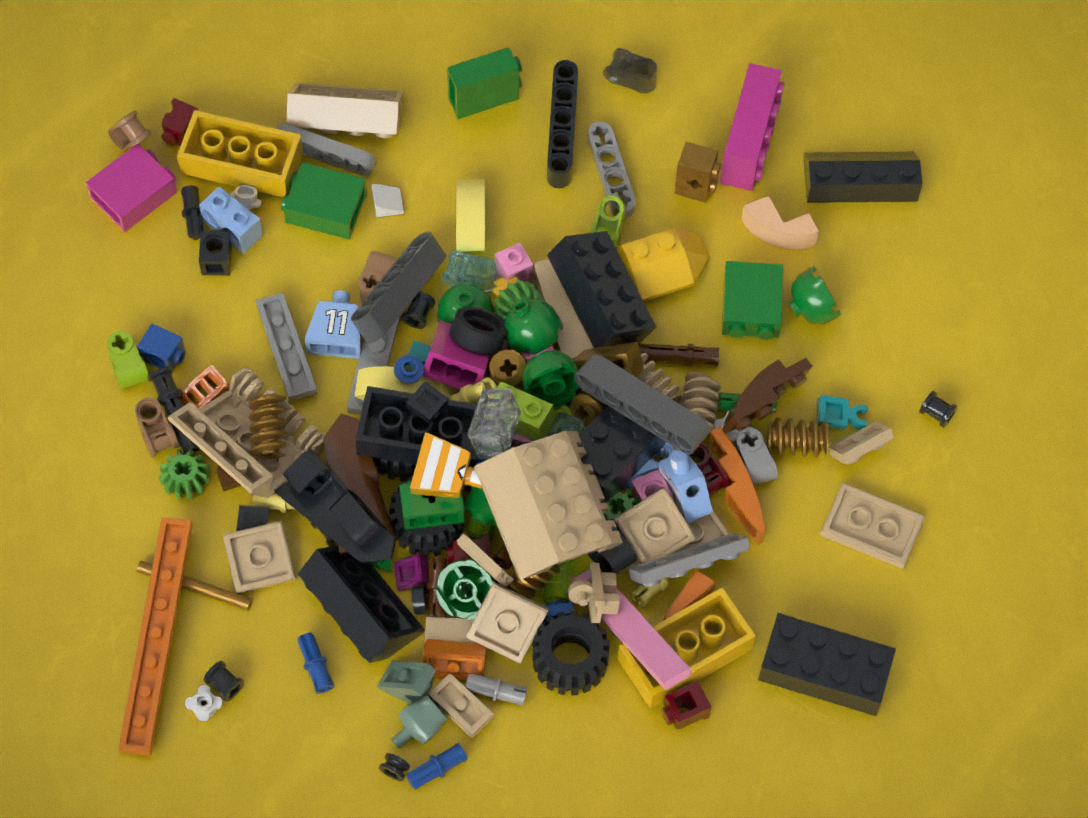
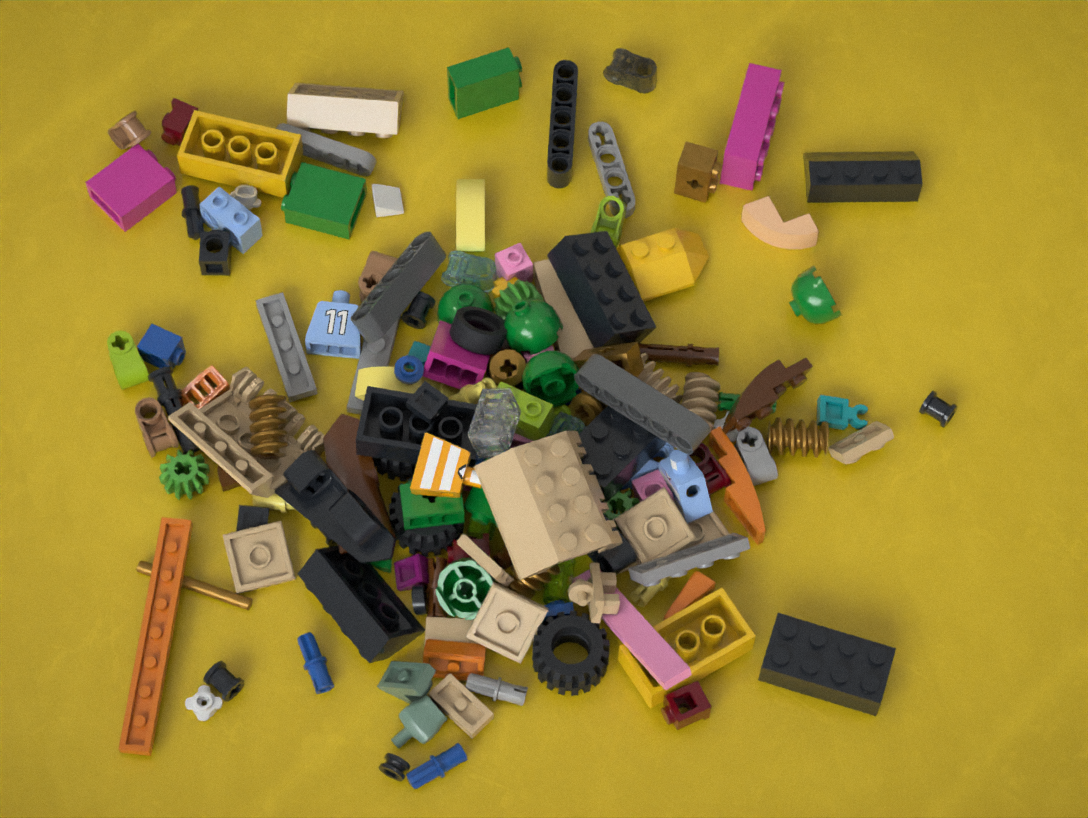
green brick [722,261,783,340] -> none
tan tile [820,482,925,569] -> none

